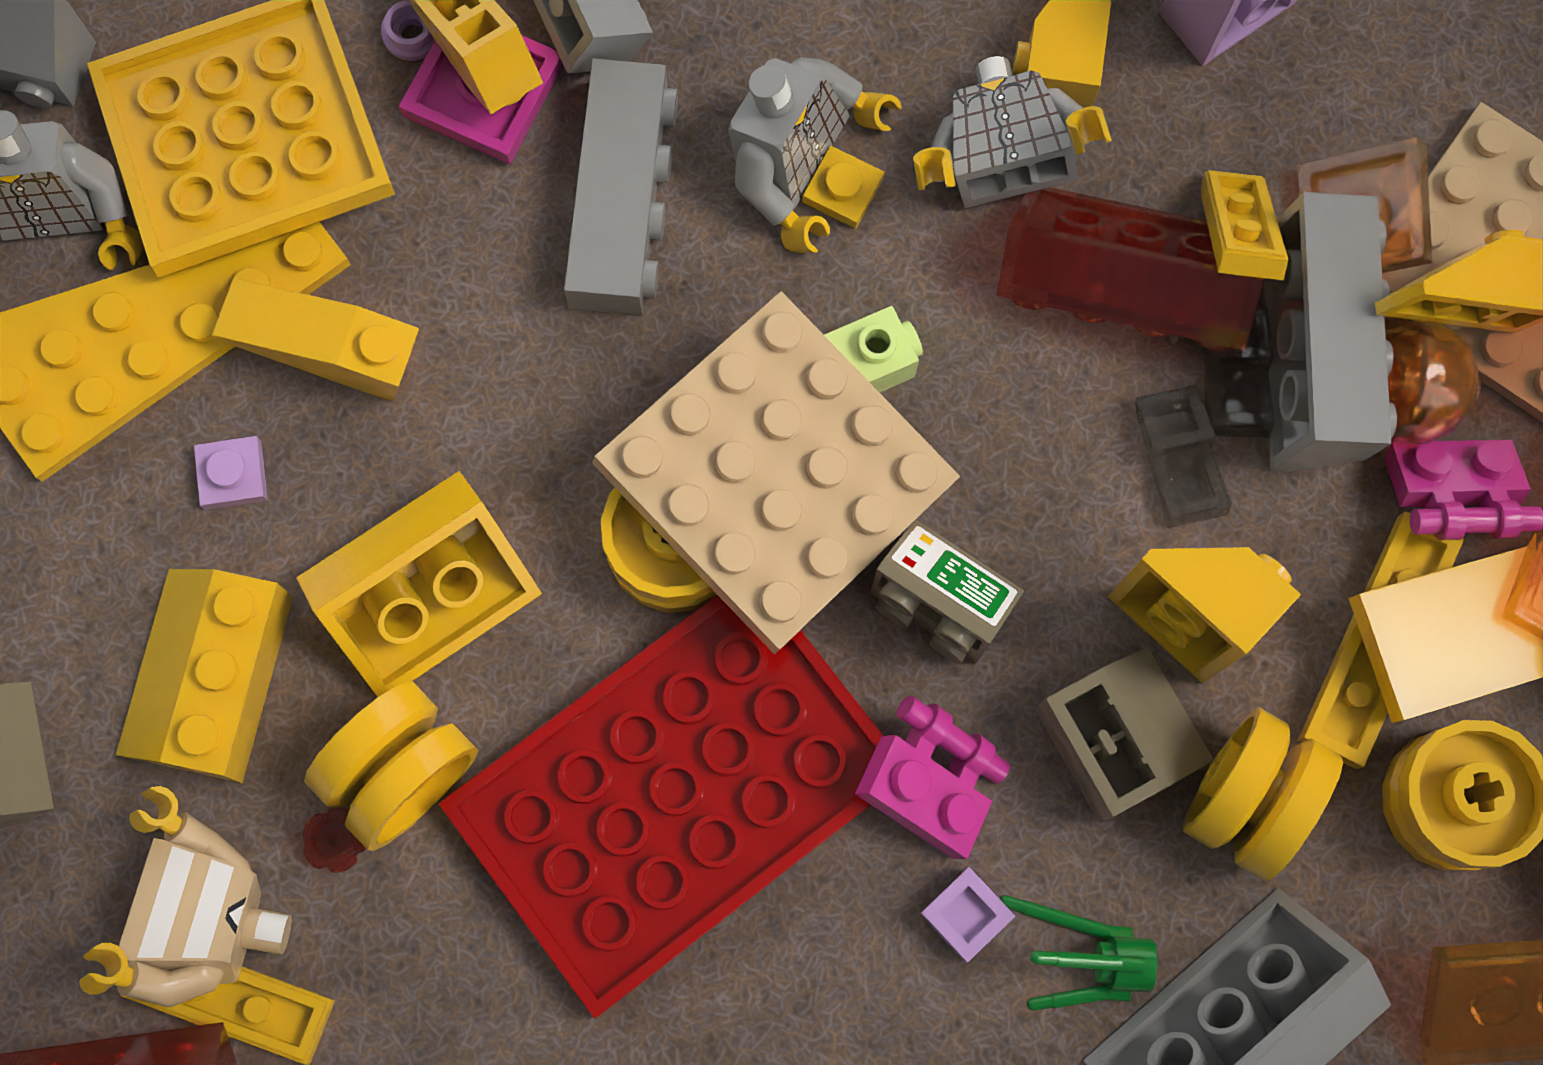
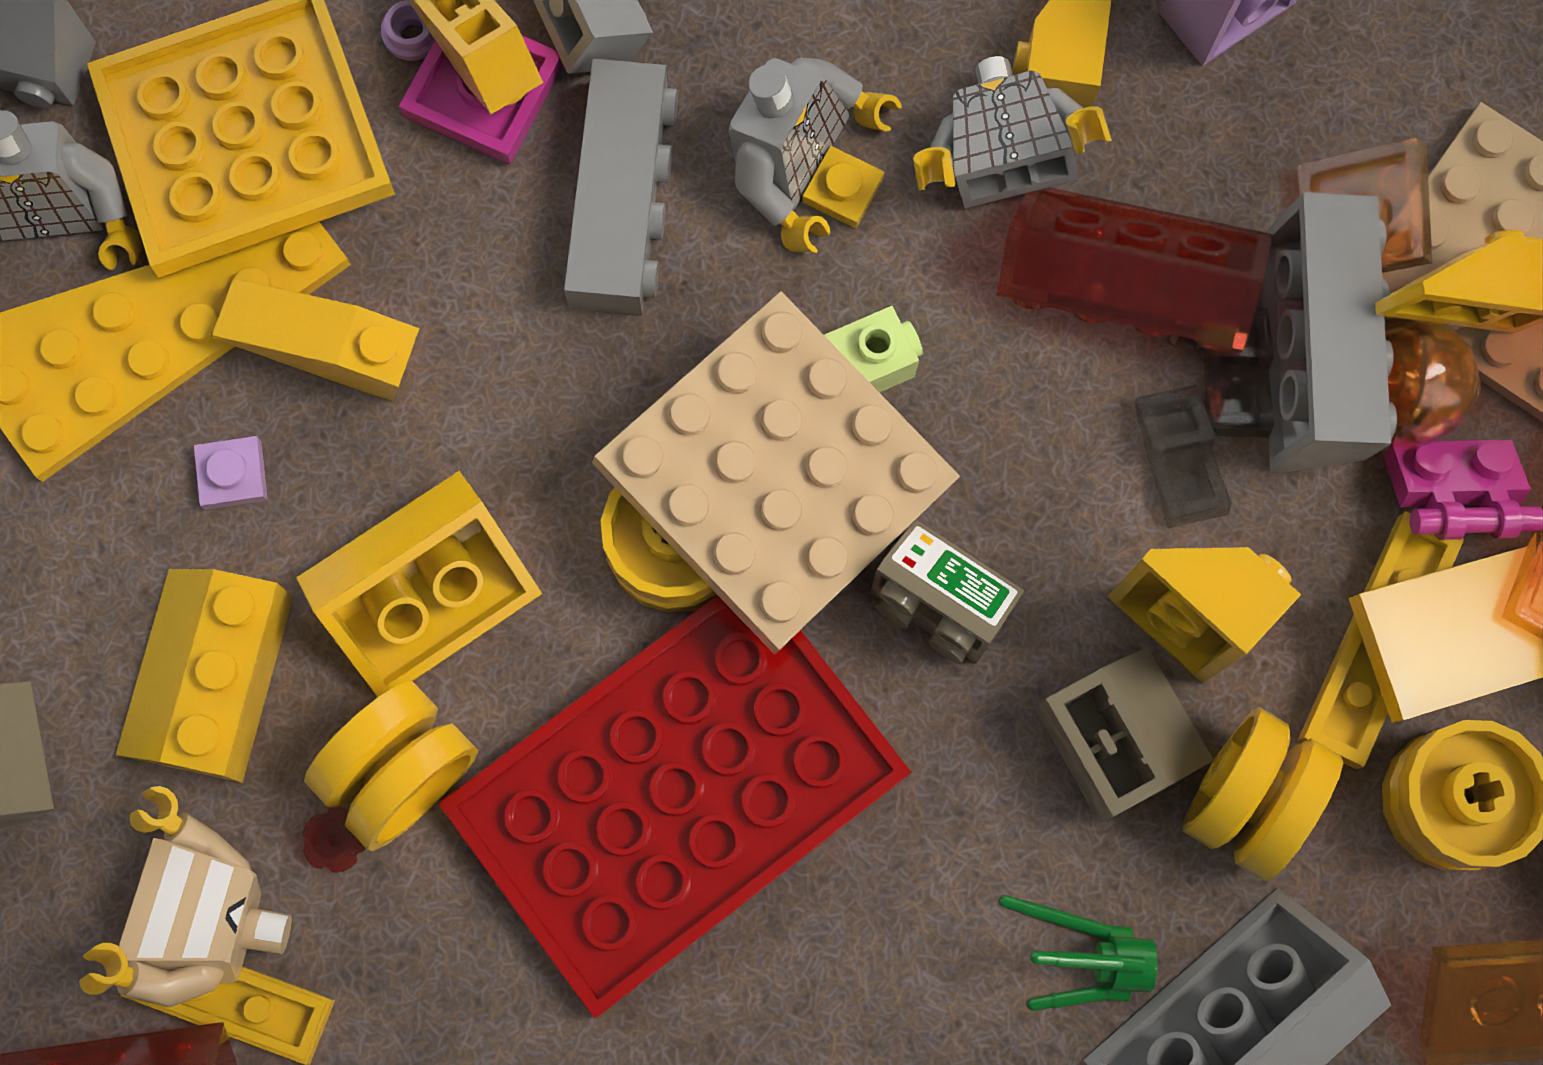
dark pink plate [855,695,1010,859] -> none
lavender plate [919,867,1015,963] -> none
yellow tile [1201,170,1288,280] -> none

